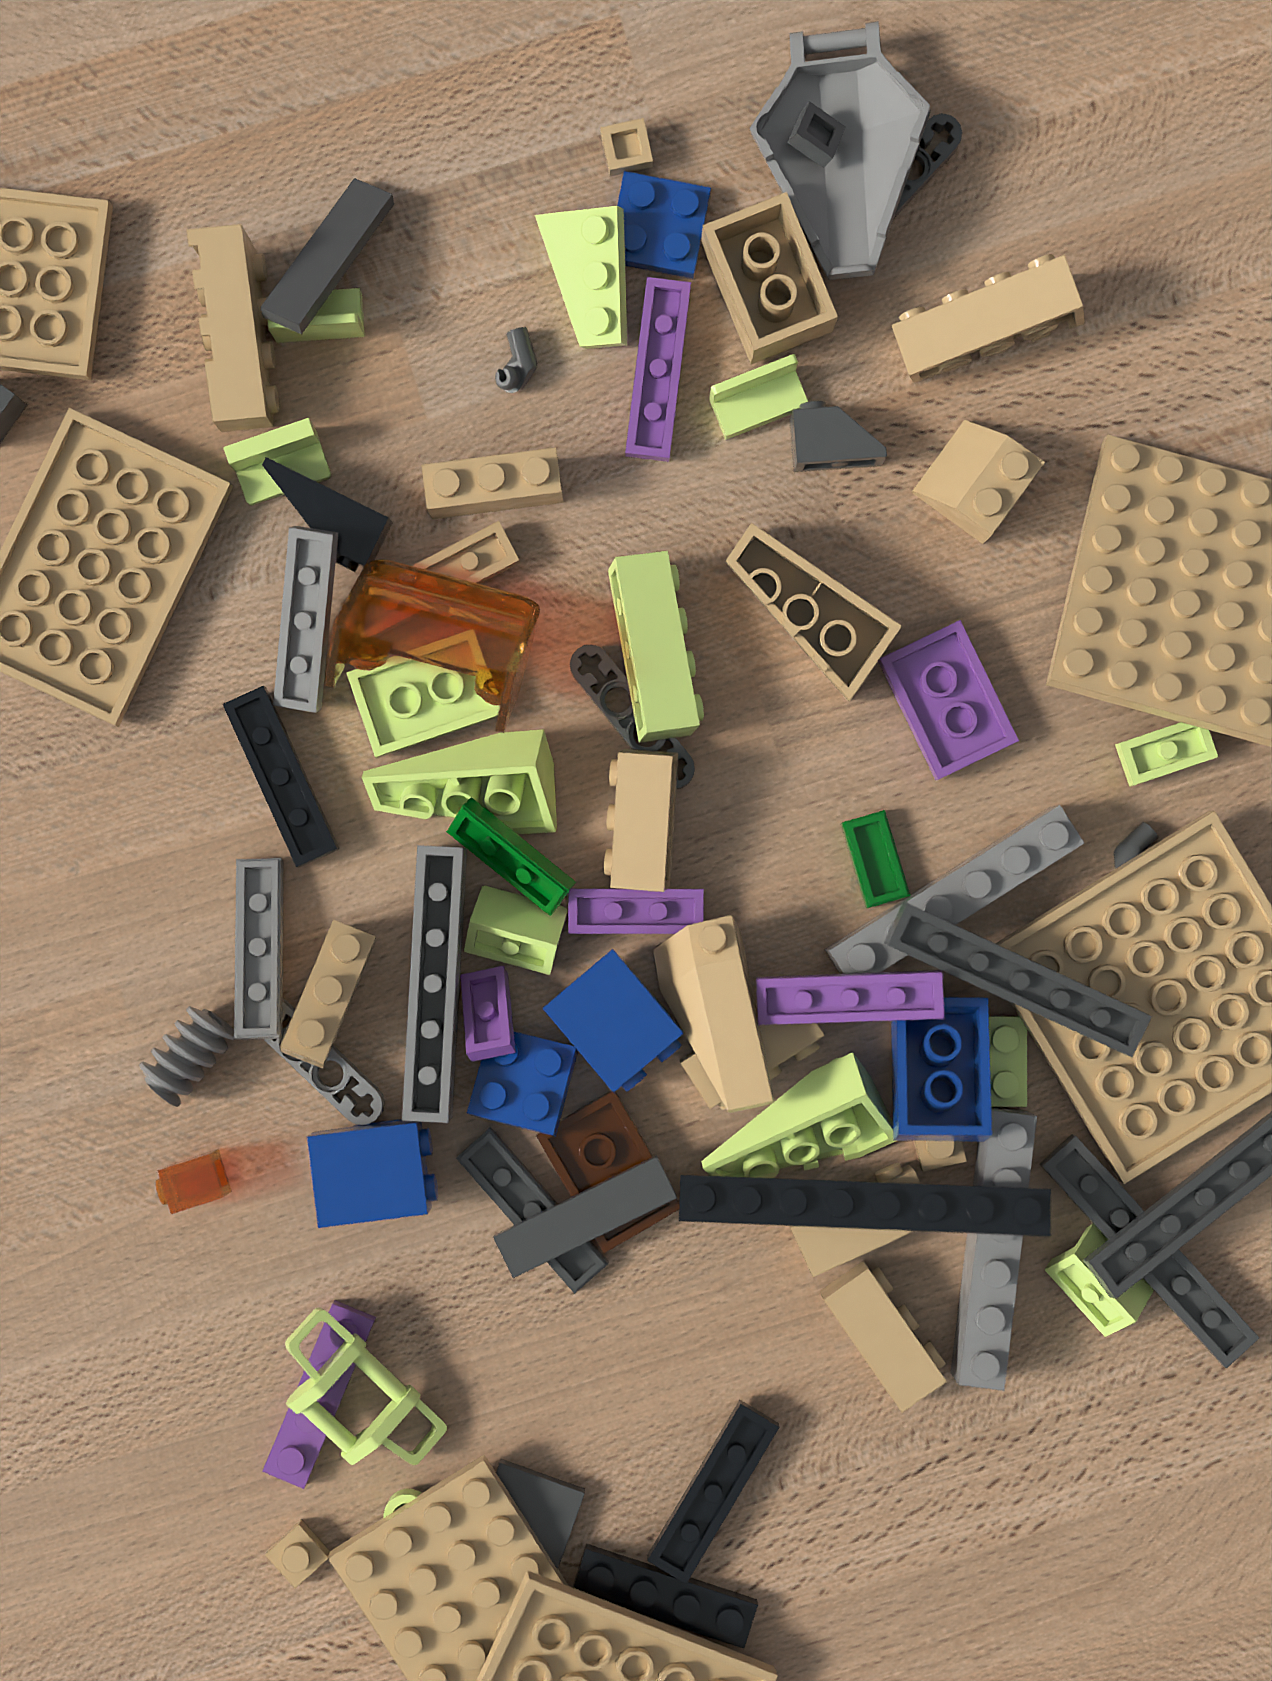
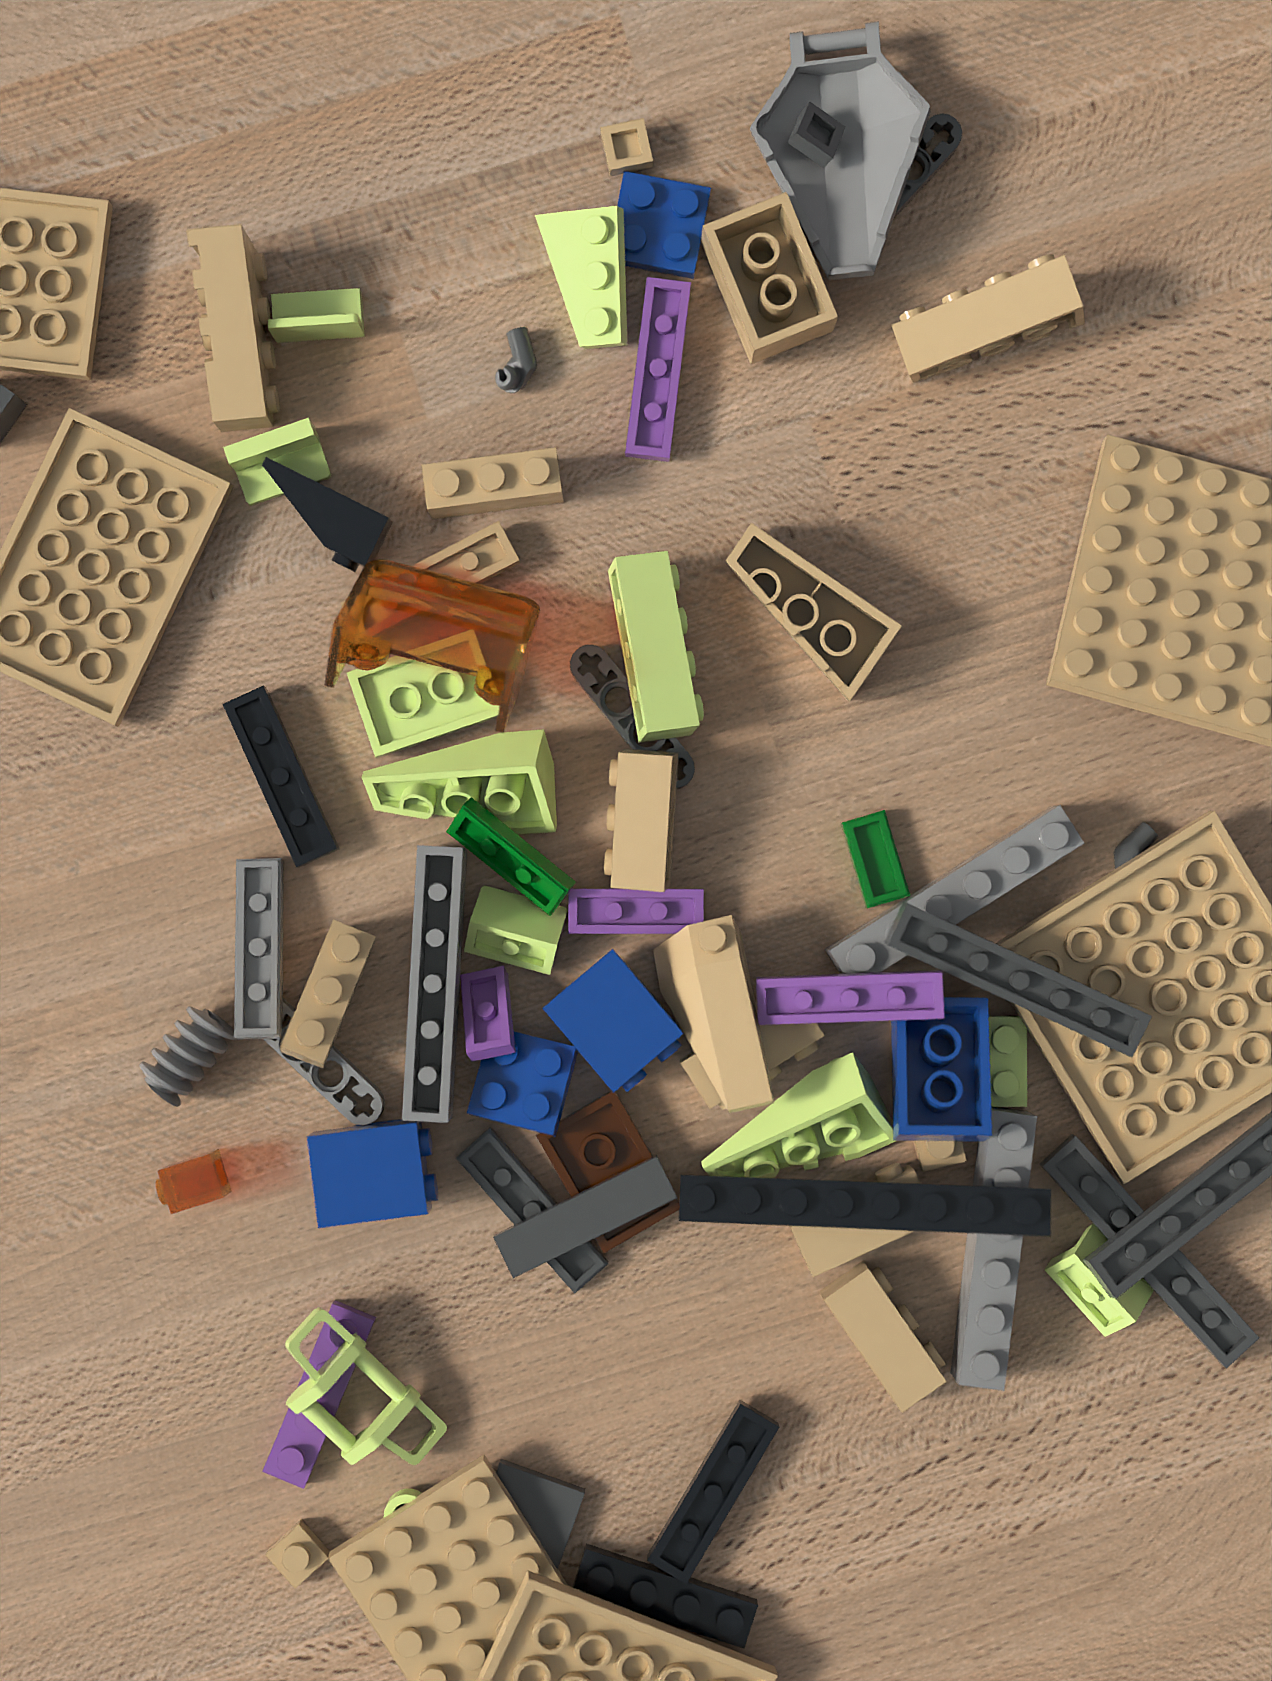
dark grey tile [260,178,394,334] -> none
light grey plate [273,526,338,713] -> none
yellowish green panel [709,354,808,440] -> none
dark grey slope [790,401,887,472] -> none
medium lavender plate [878,620,1019,780] -> none
tan slope [911,420,1045,544] -> none
yellowish green plate [1115,722,1218,787] -> none

